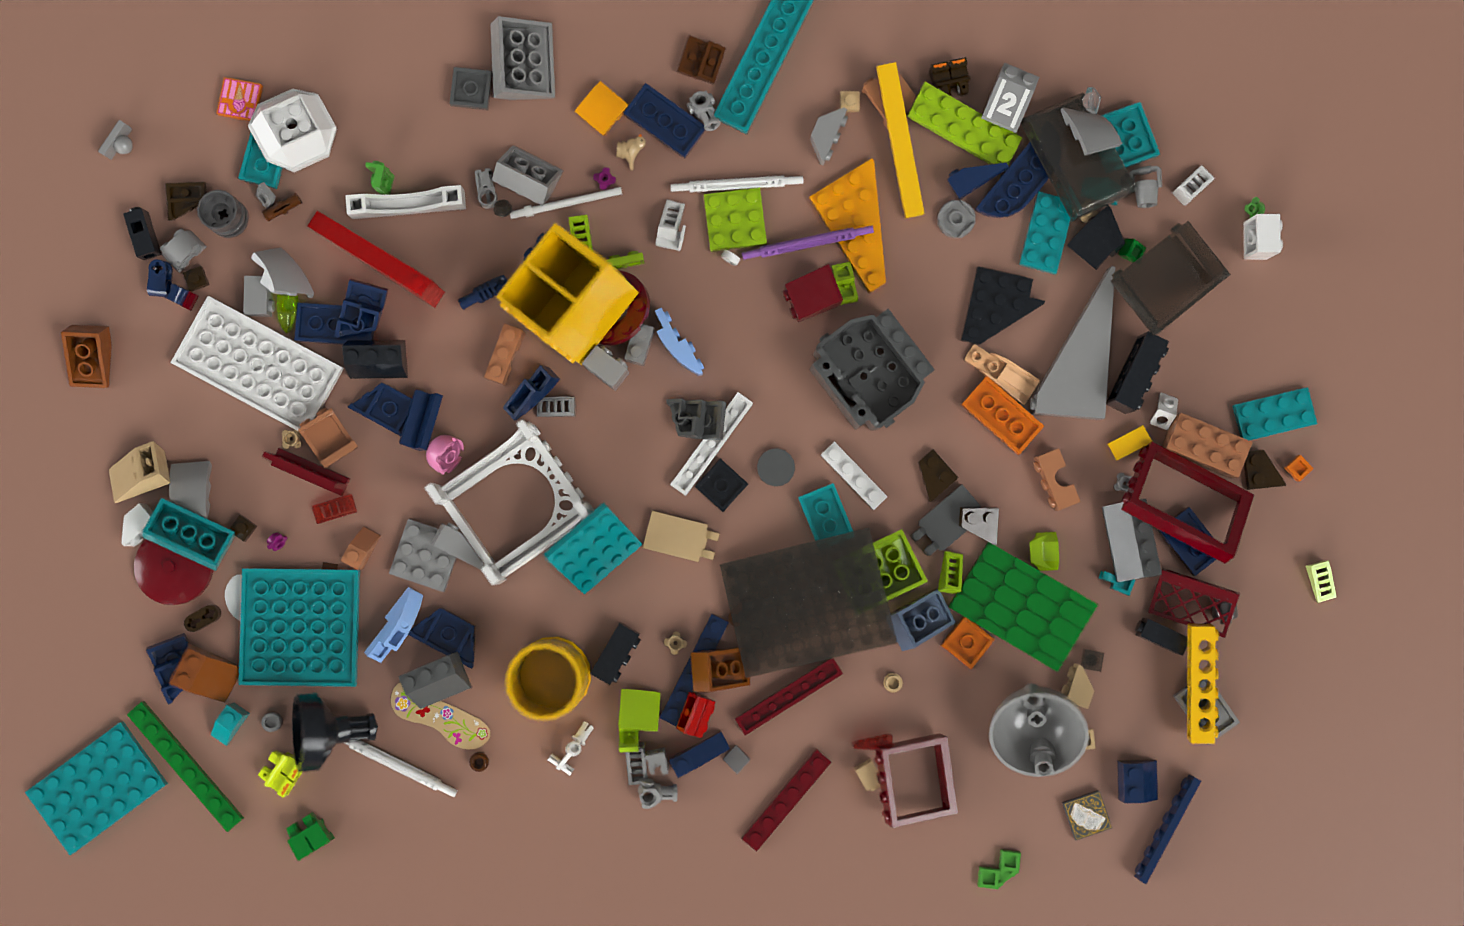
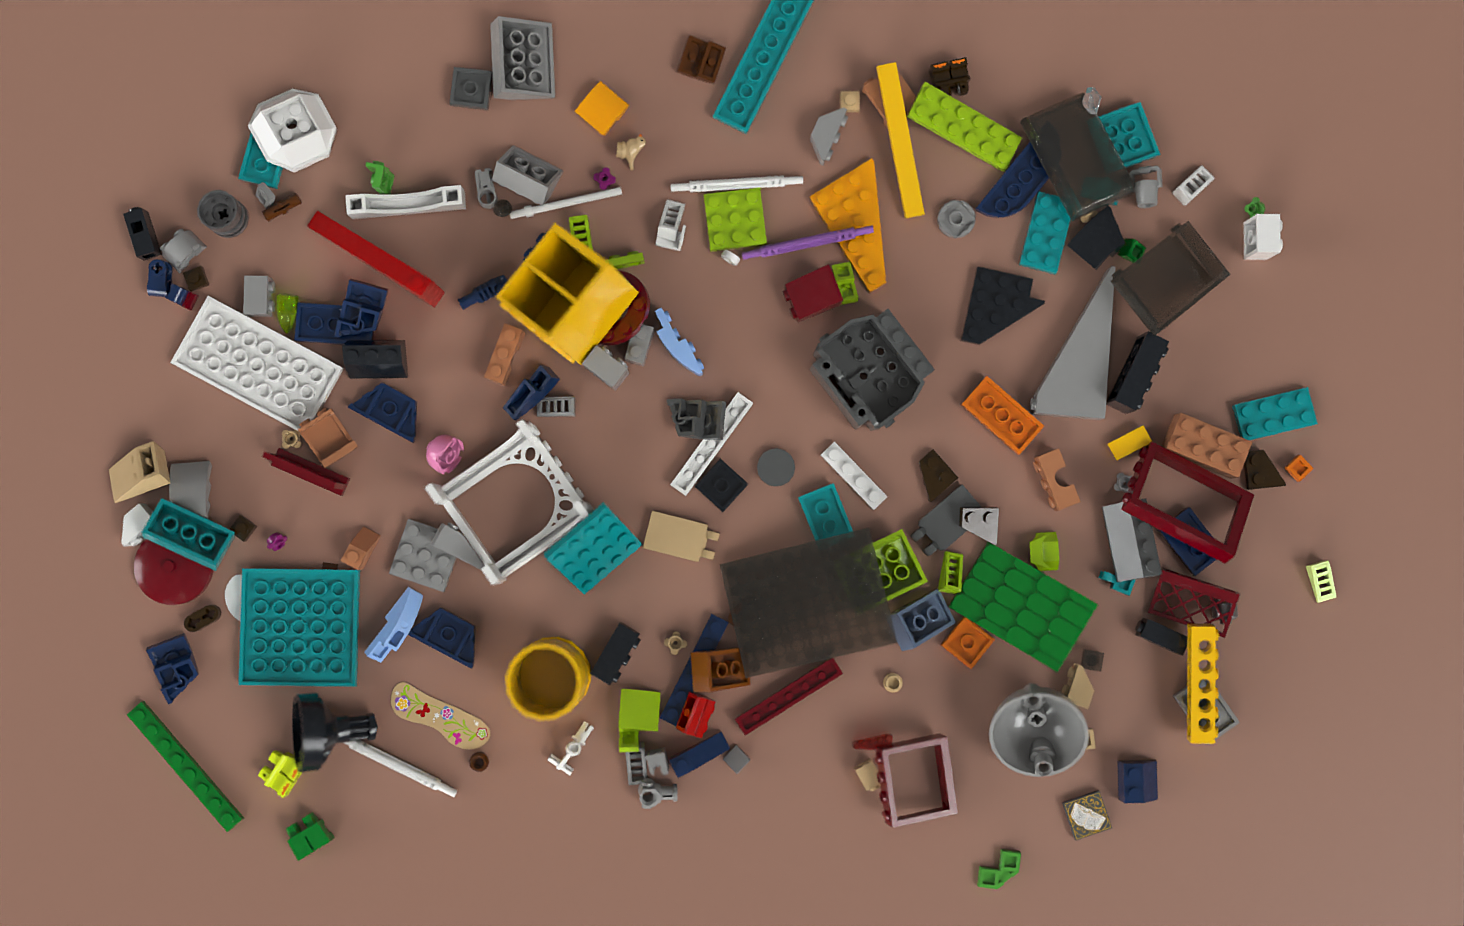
teal plate [25,721,168,855] -> none
dark orange slope [61,325,112,388] -> none
light grey tile [98,120,133,160] -> none
dark brown wing [165,182,207,221] -> none
dark orange slope [169,643,239,703] -> none
teal slope [211,702,250,746] -> none
tile [216,77,263,121] -> none
light grey slope [251,248,314,298] -> none
light grey tile [261,712,283,732] -> none
clear red slope [312,495,357,524] -> none
dark grey slope [398,651,472,709] -> none
dark blue panel [399,389,443,451] -> none
dark blue plate [623,83,706,159] -> none
light grey connector [687,91,721,131] -> none
dark red plate [742,749,831,852] -> none
dark blue slope [947,162,1008,200] -> none
light nougat piece [964,344,1040,405] -> none
light grey slope [981,63,1039,133] -> none
light grey slope [1061,108,1122,155] -> none
dark blue plate [1134,775,1201,884] -> none
white bracket [1150,393,1178,430] -> none

